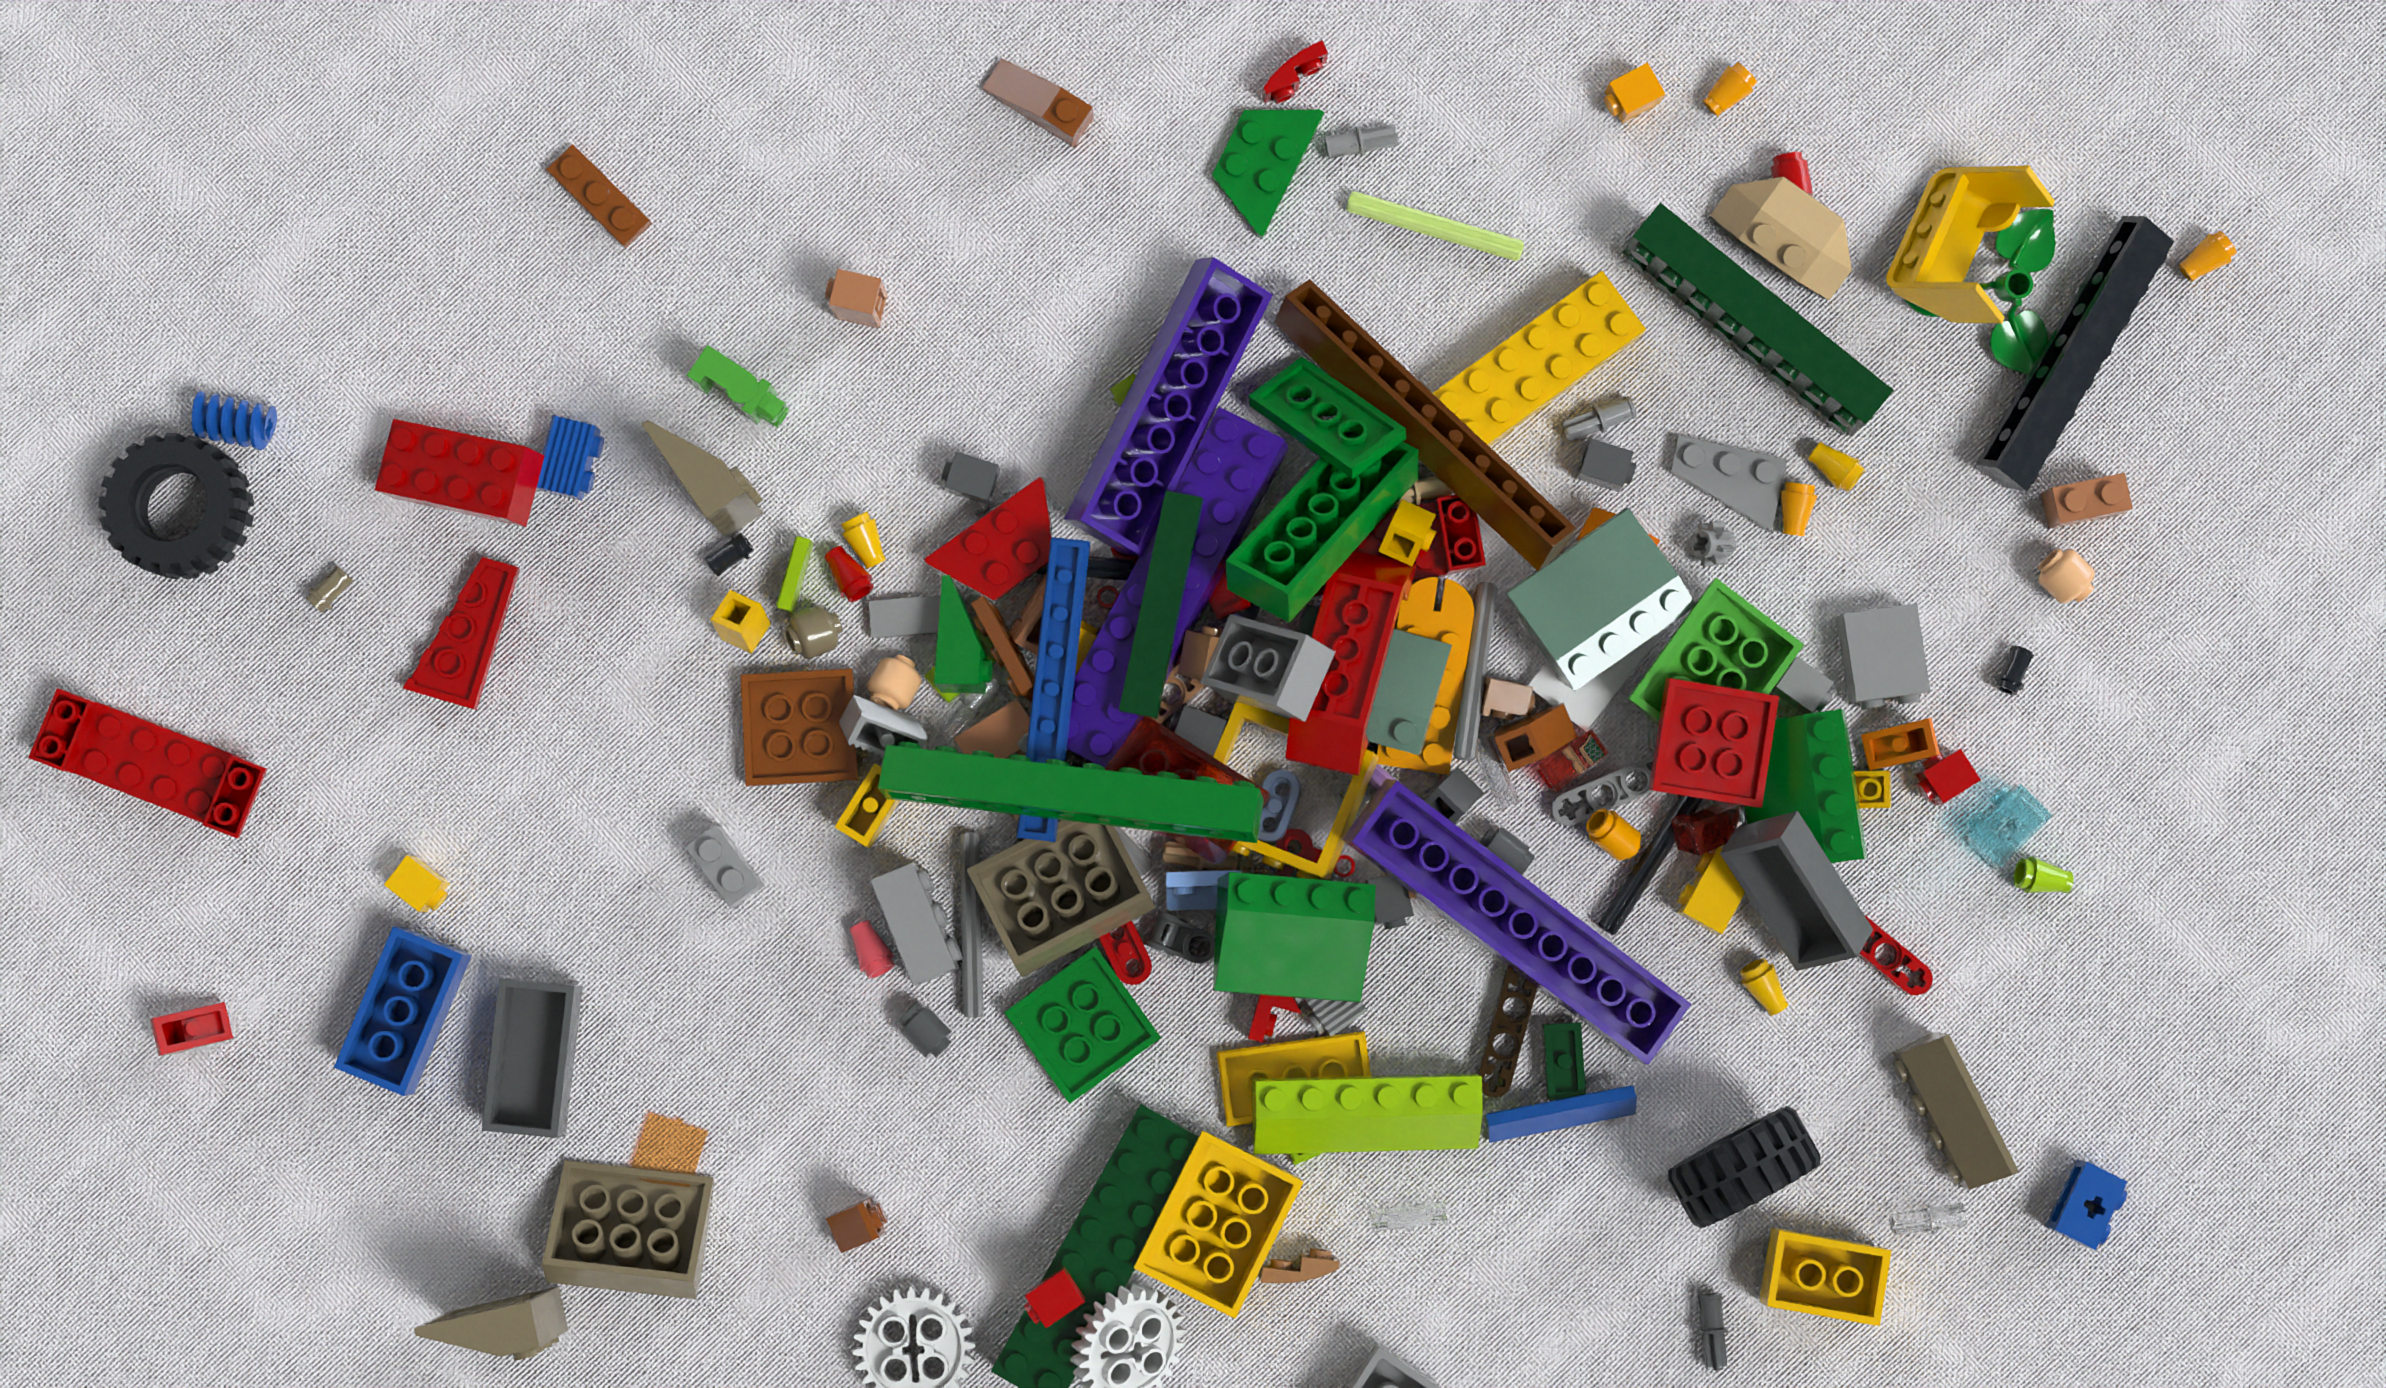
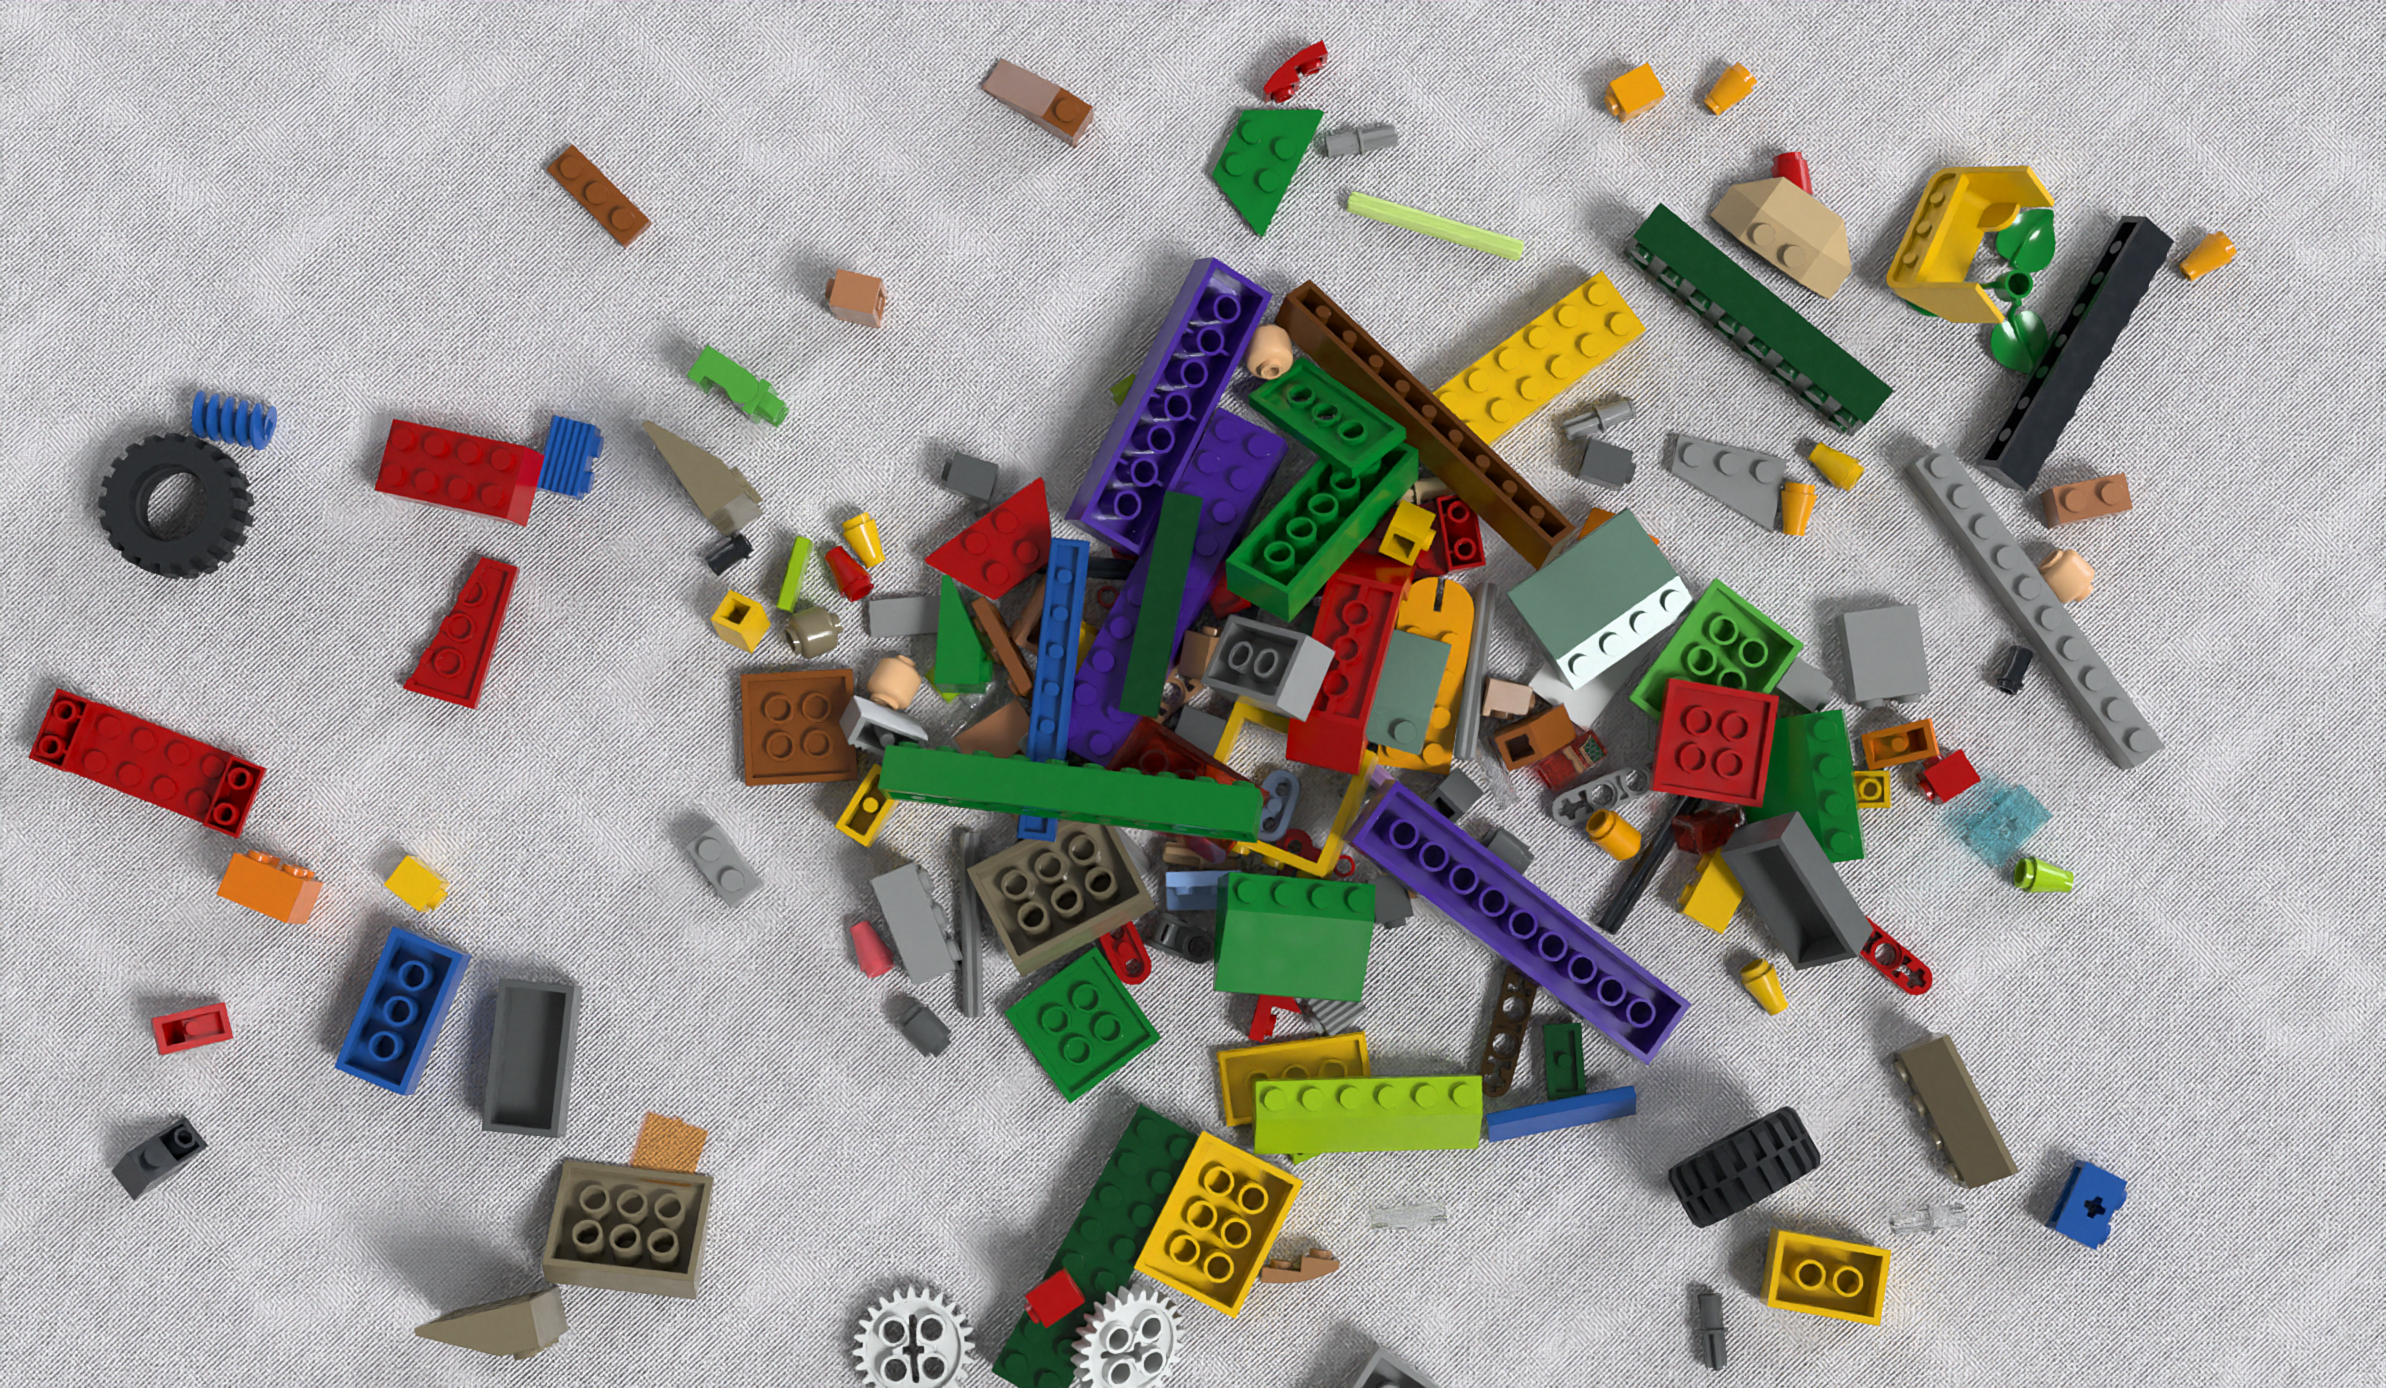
dark tan pin [306,565,354,613] -> none
dark orange slope [826,1197,888,1253] -> none
light grey gear [1690,521,1736,566] -> none
none -> black slope [111,1116,208,1201]
none -> orange brick [216,849,324,924]
none -> light nougat head [1244,323,1293,379]
none -> light grey brick [1905,442,2165,770]

